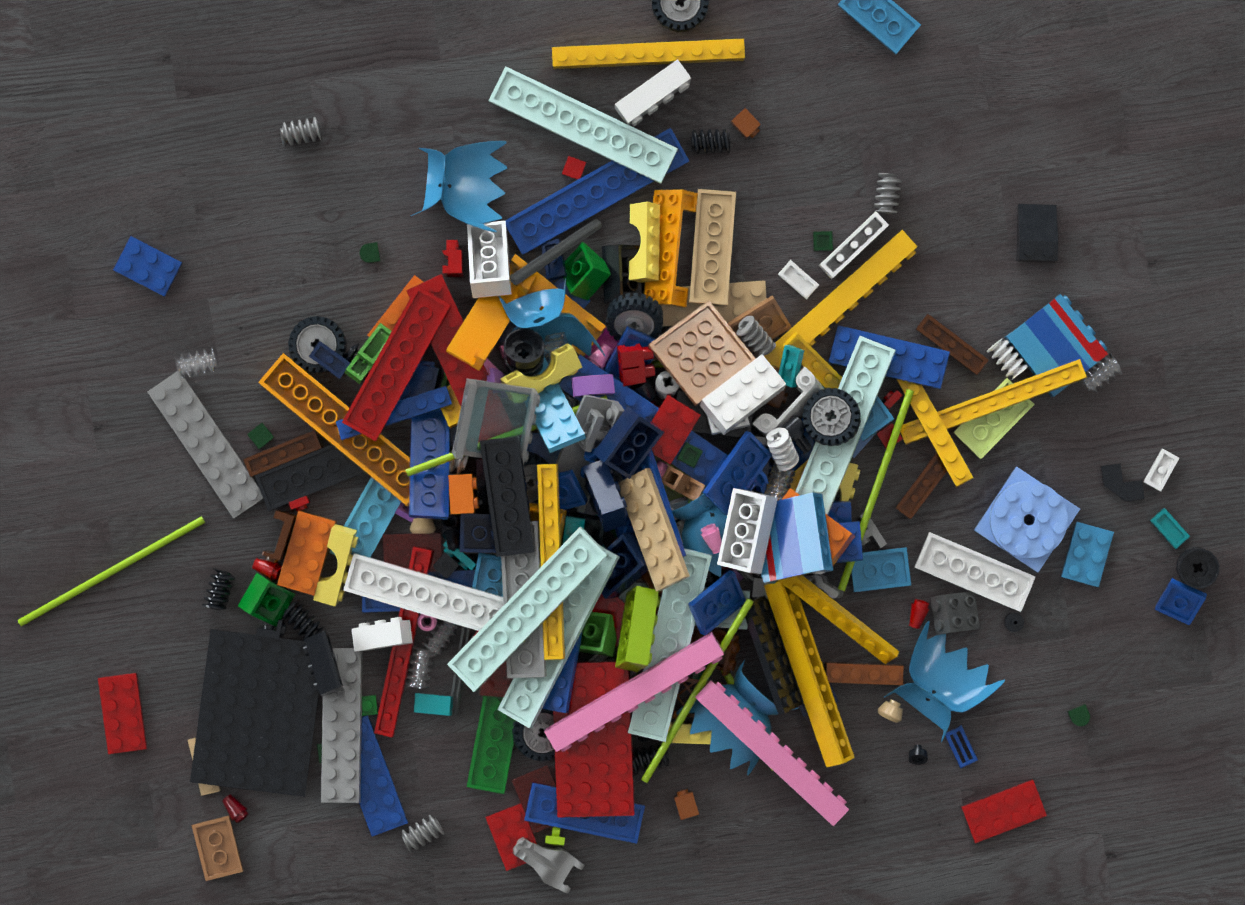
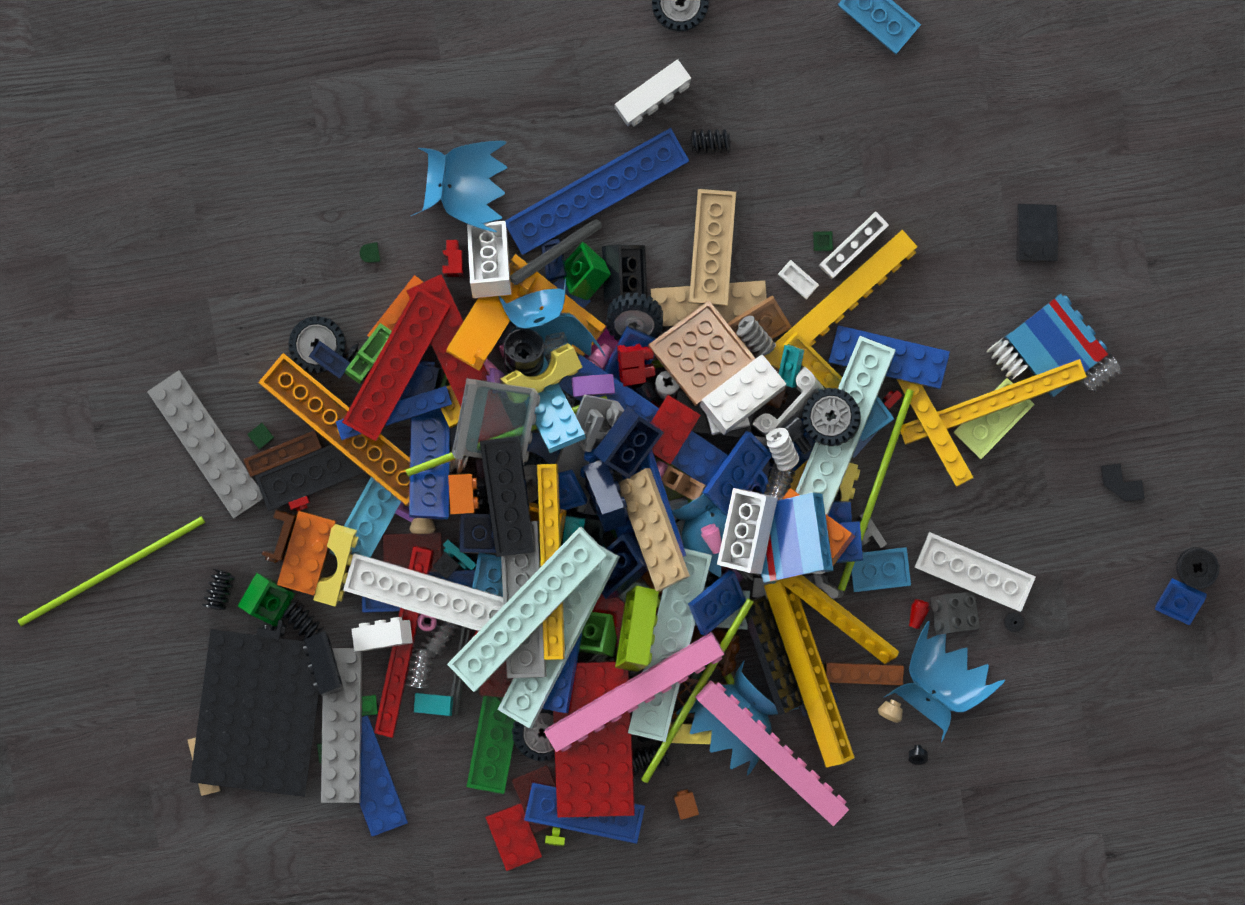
red plate [98,673,147,754] -> none
blue plate [113,236,182,297] -> none
clear piece [175,347,218,379] -> none
medium nougat plate [191,815,244,881] -> none
dark red cone [222,794,249,823] -> none
red cone [252,558,282,581] -> none
light grey piece [280,117,321,147] -> none
light grey piece [402,815,445,853] -> none
black axle [441,515,460,551] -> none
light aqua plate [489,66,678,184] -> none
light grey animal [513,837,585,893] -> none
yellow brick [552,39,745,69] -> none
red tile [562,156,586,180] -> none
light yellow arch [629,202,660,283] -> none
light orange bracket [644,189,698,307] -> none
dark green tile [677,442,703,468] -> none
dark orange brick [731,108,761,139] -> none
light grey piece [874,173,902,214] -> none
red plate [876,423,903,448] -> none
reddish brown plate [895,452,947,519] -> none
reddish brown plate [916,314,988,375] -> none
blue tile [945,725,978,768] -> none
red plate [961,779,1047,843] -> none
light blue piece [974,467,1080,573] -> none
dark azure plate [1061,522,1114,587] -> none
dark green tile [1067,704,1090,726] -> none
white plate [1143,449,1179,491] -> none
teal tile [1150,508,1190,549] -> none

